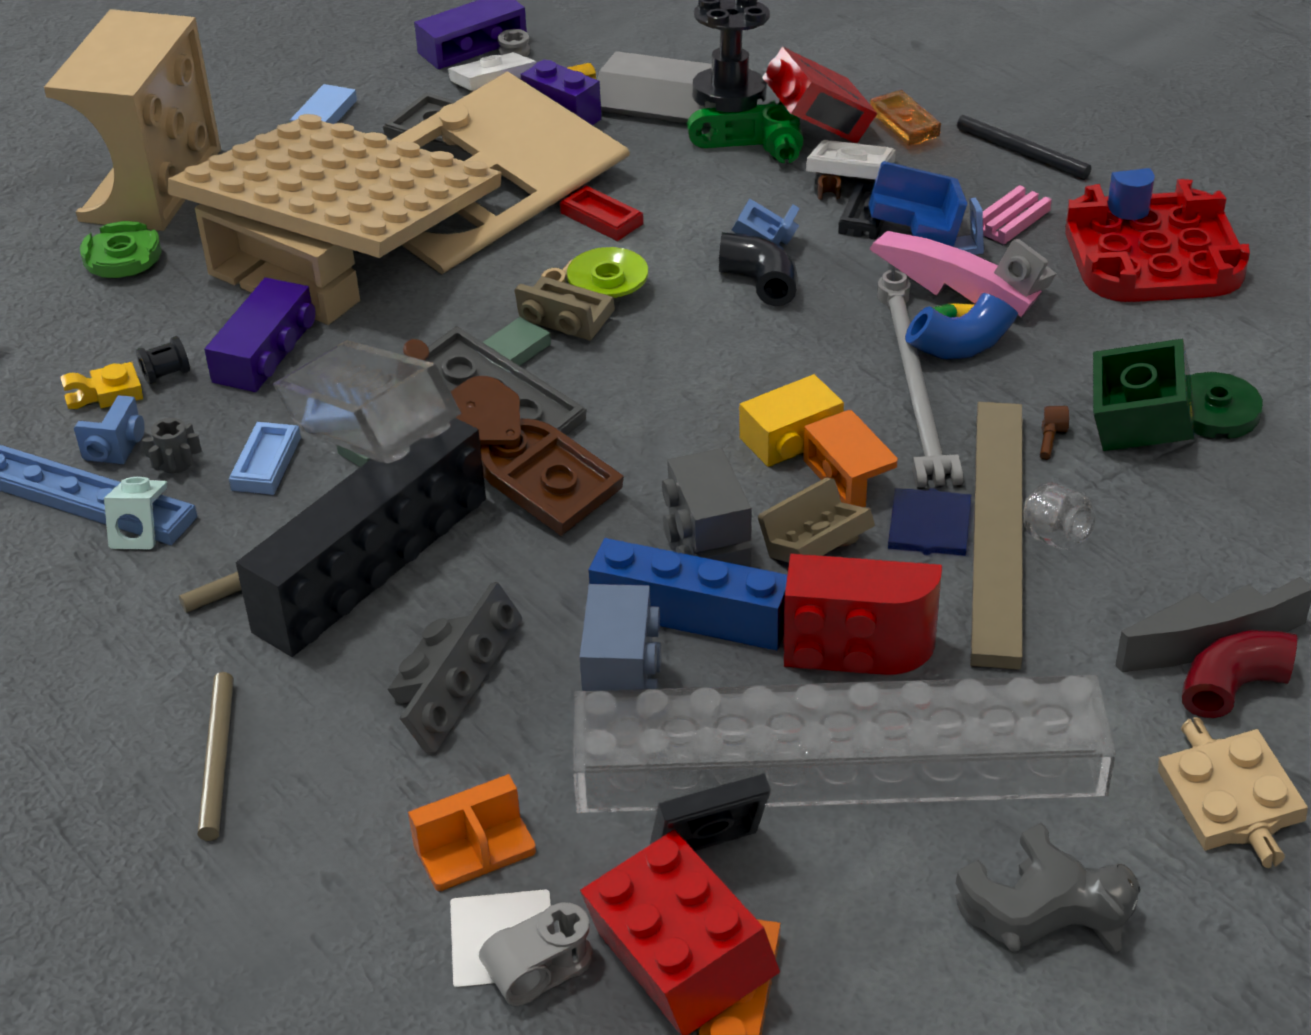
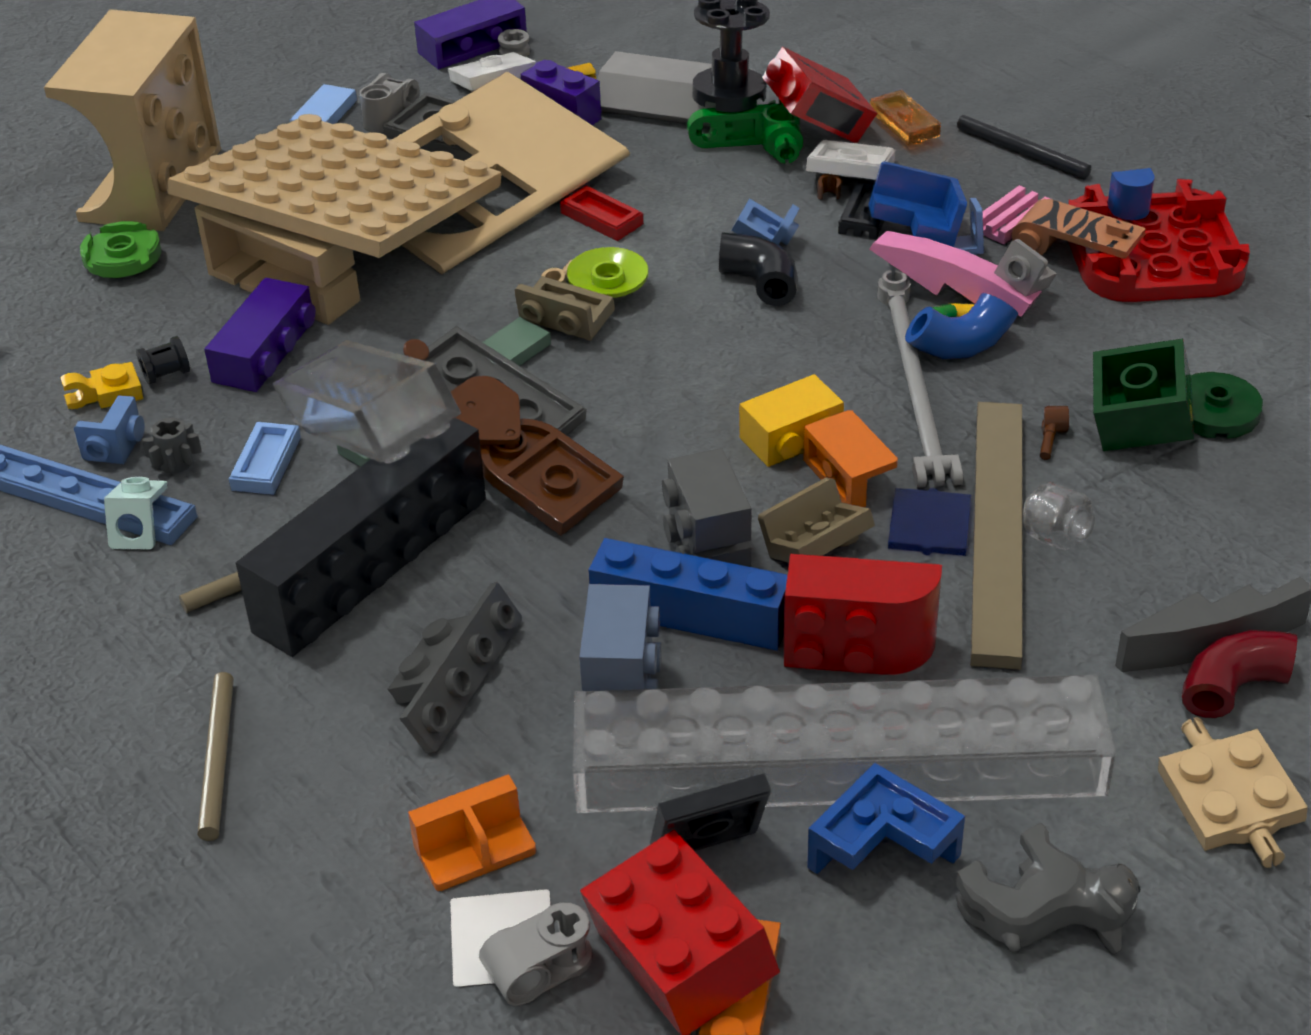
none -> light grey piece [360,73,420,132]
none -> blue panel [807,763,965,874]
none -> nougat door [1012,199,1146,259]

